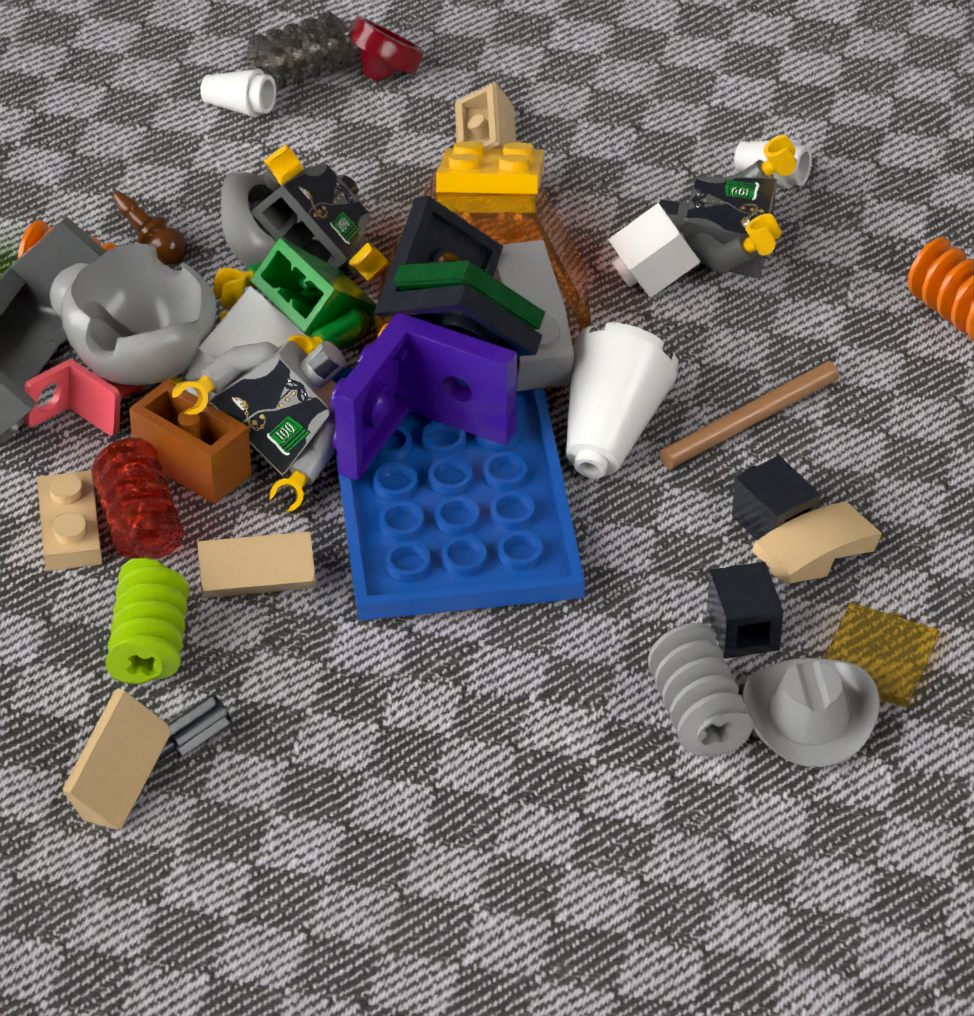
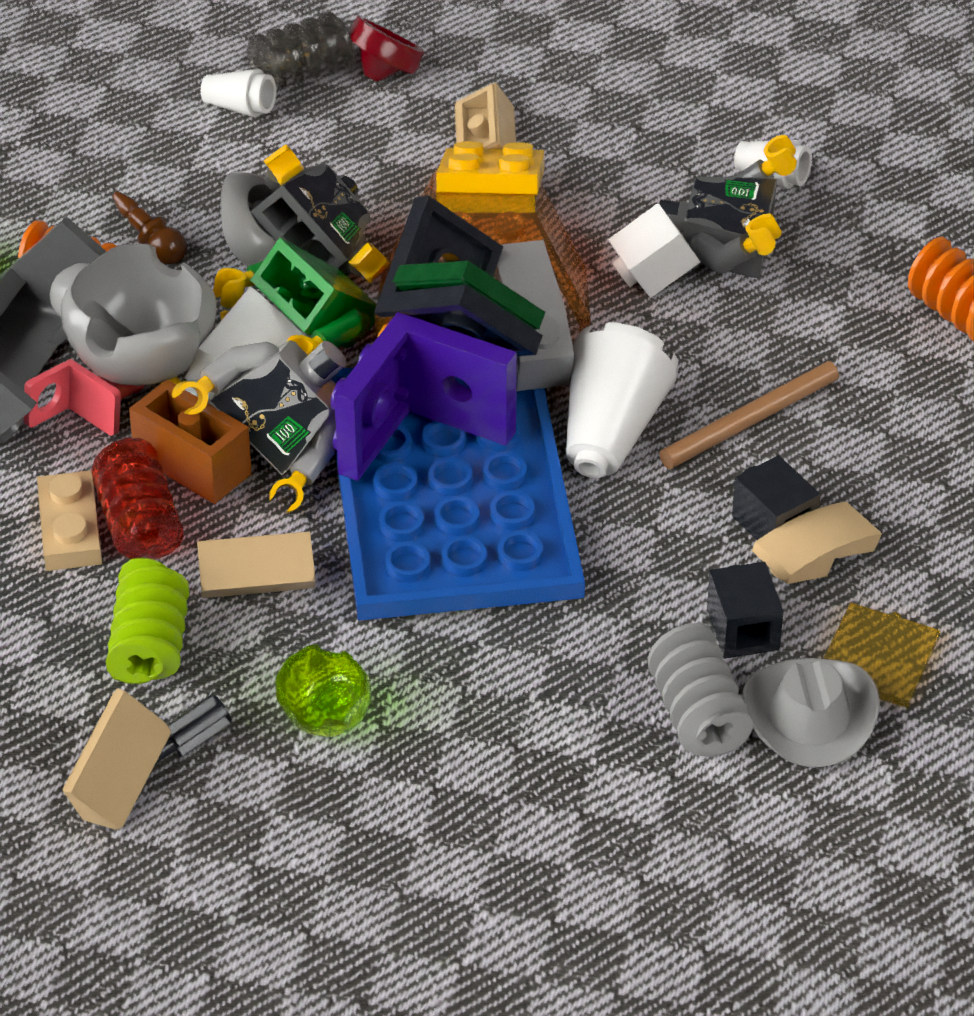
none -> clear neon green hair [276,644,371,737]

